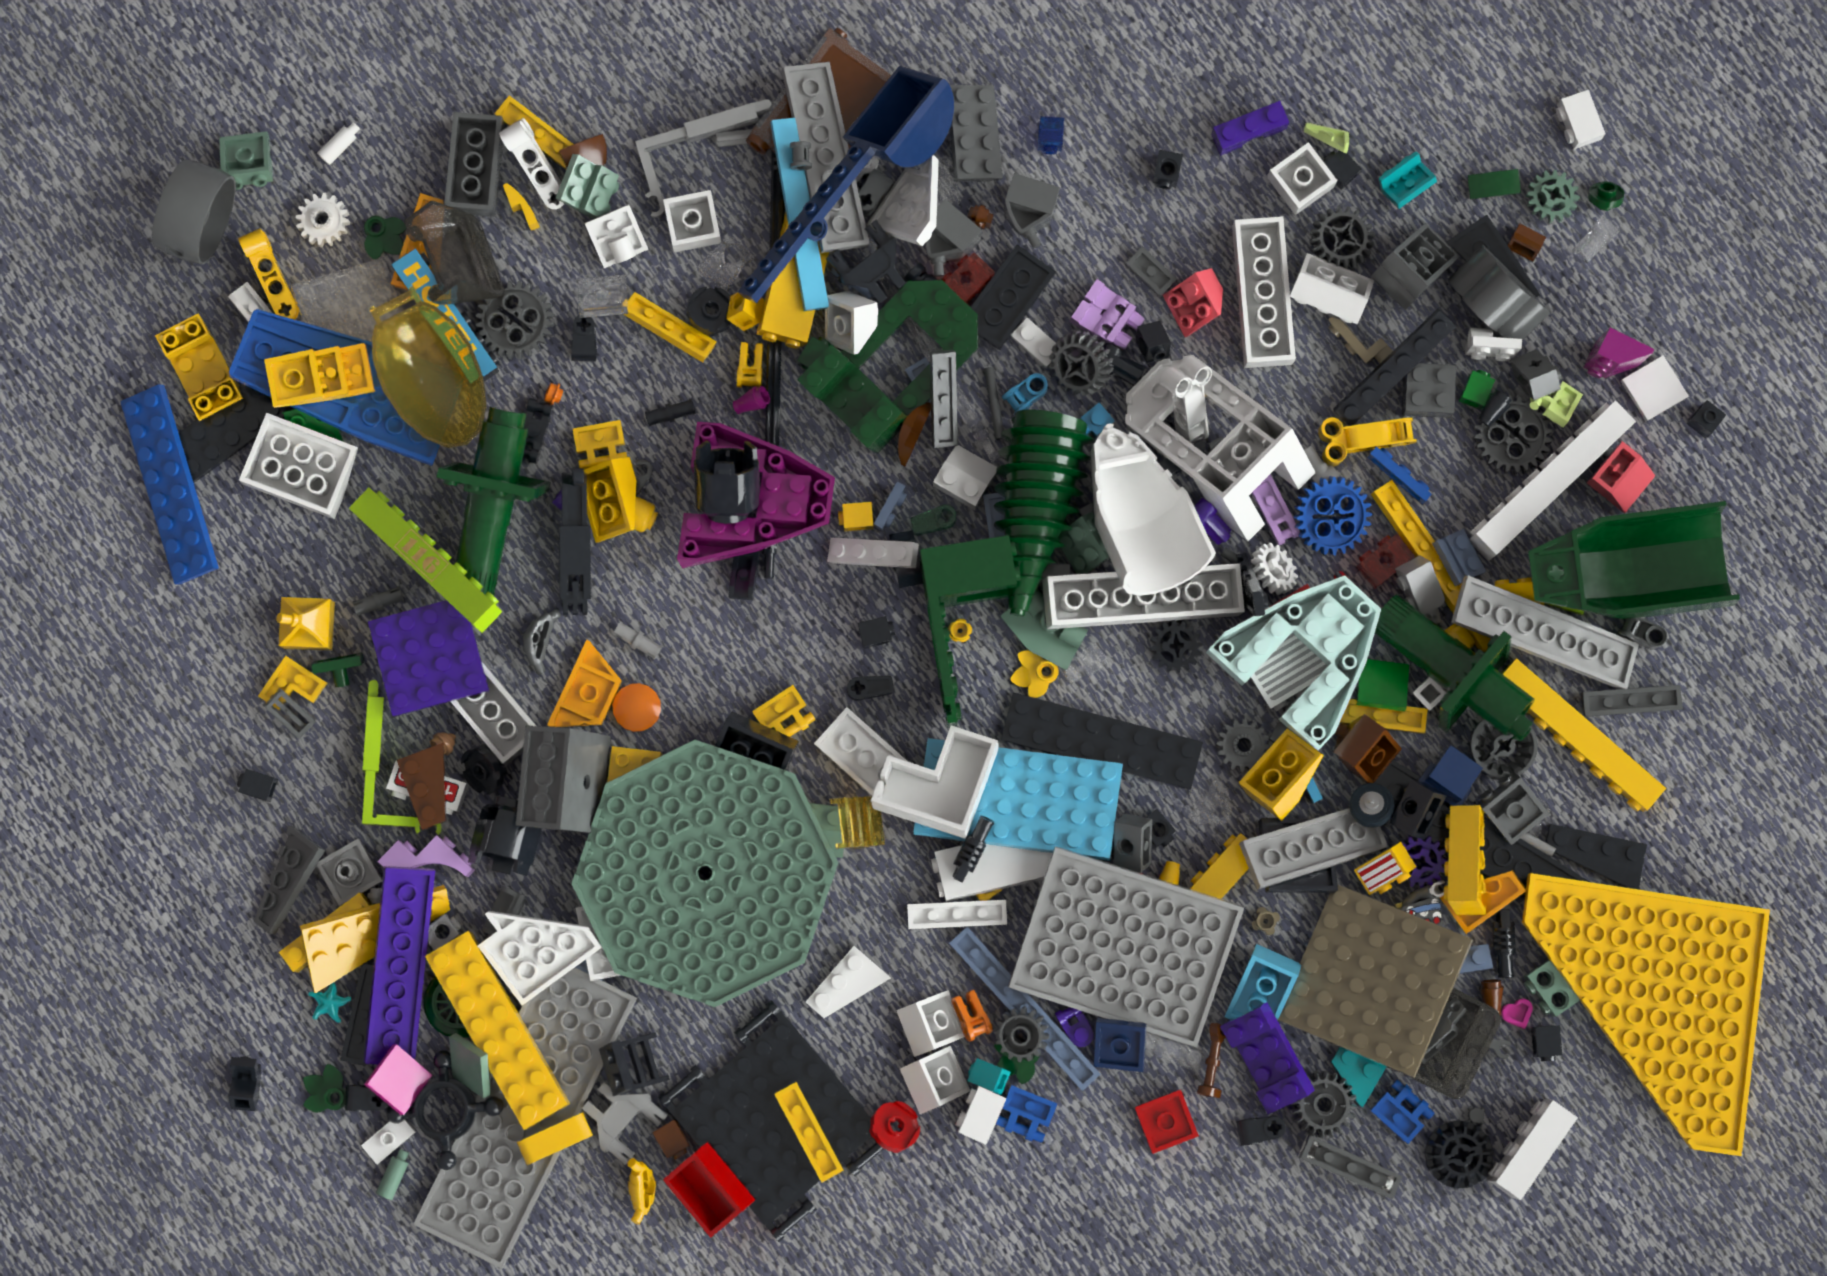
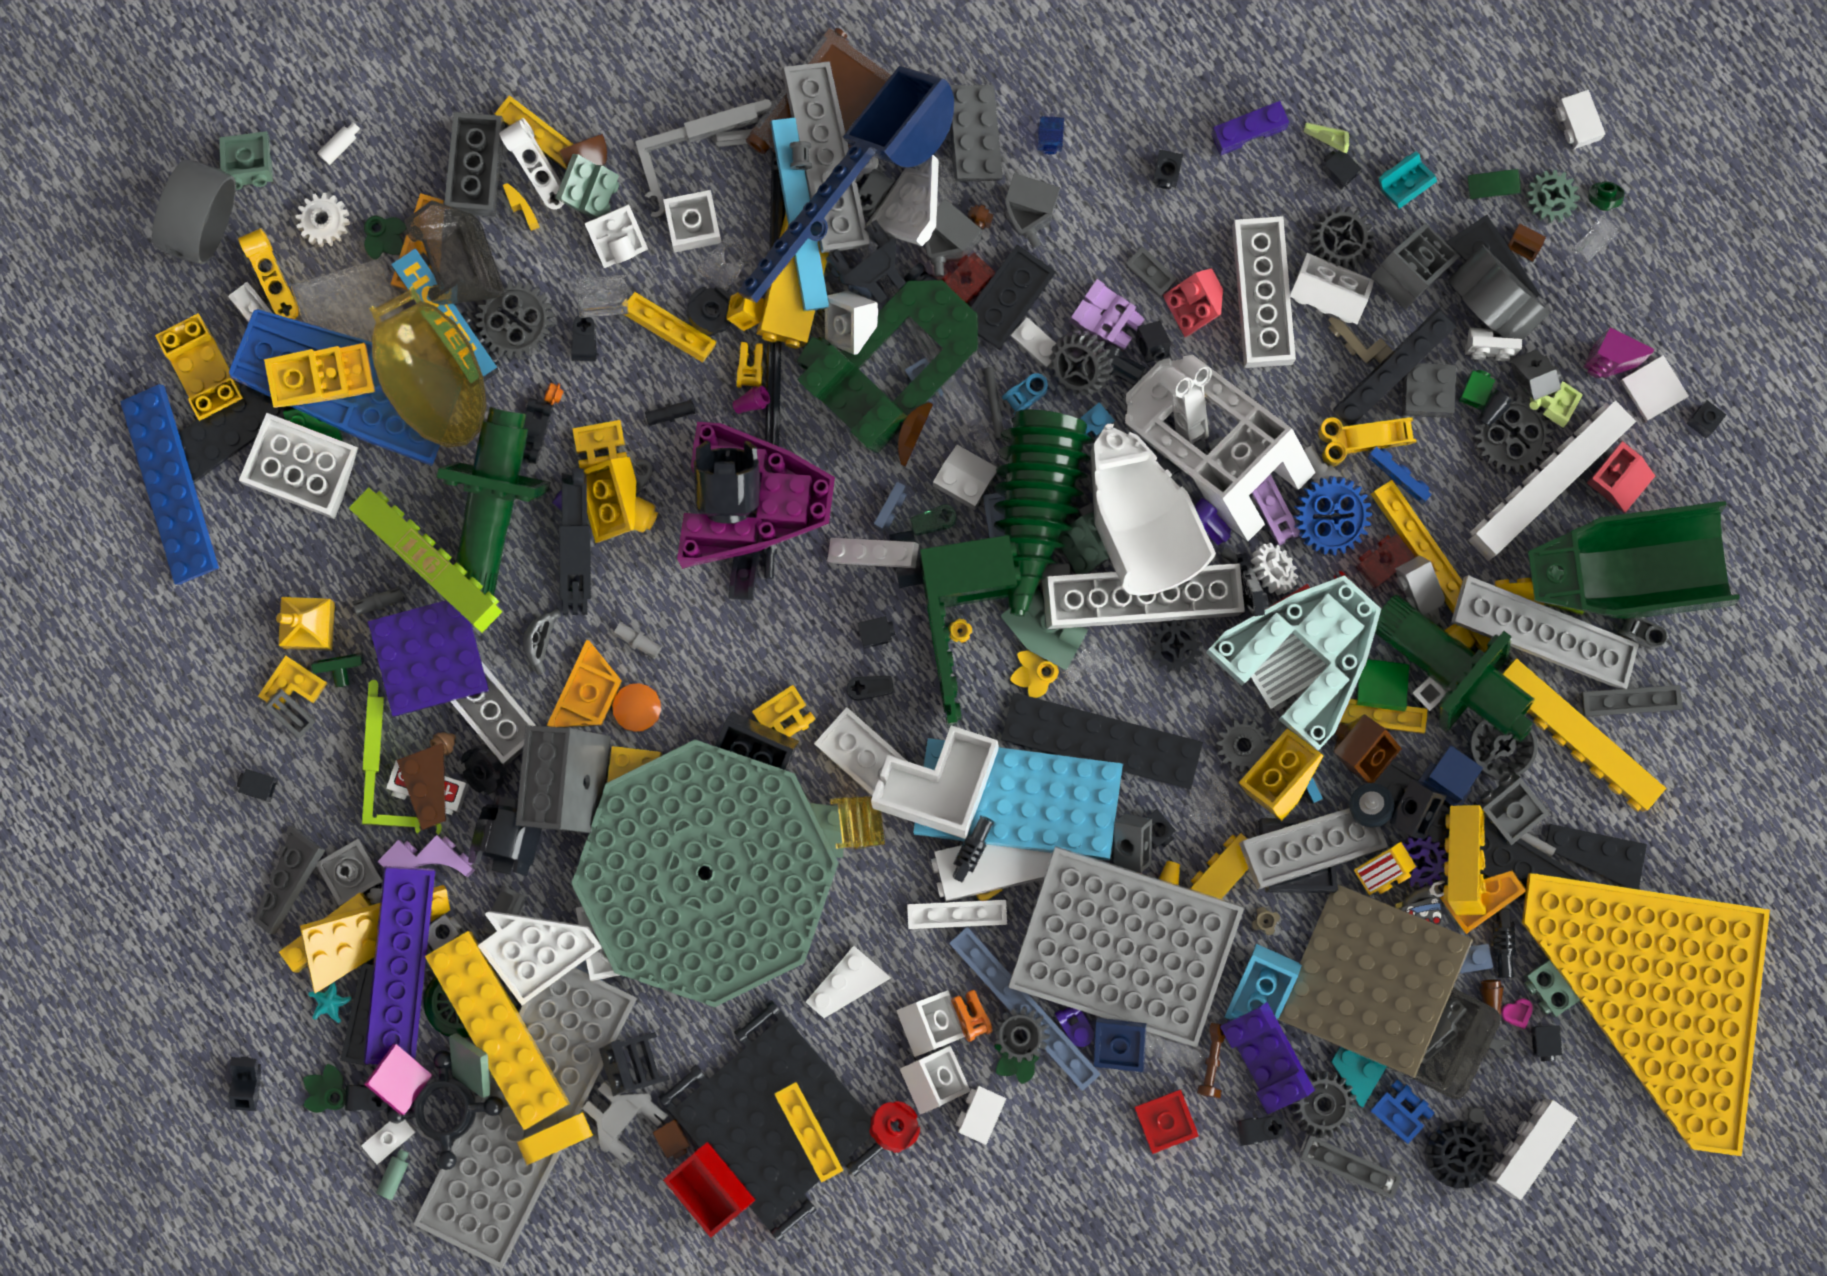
yellow piece [627,1158,656,1225] -> none
yellow brick [838,502,873,532] -> none
plate [930,349,958,448] -> none
teal brick [968,1058,1011,1095] -> none
blue plate [996,1085,1057,1143] -> none
white brick [1267,142,1337,215] -> none
sand blue plate [1432,529,1487,586] -> none

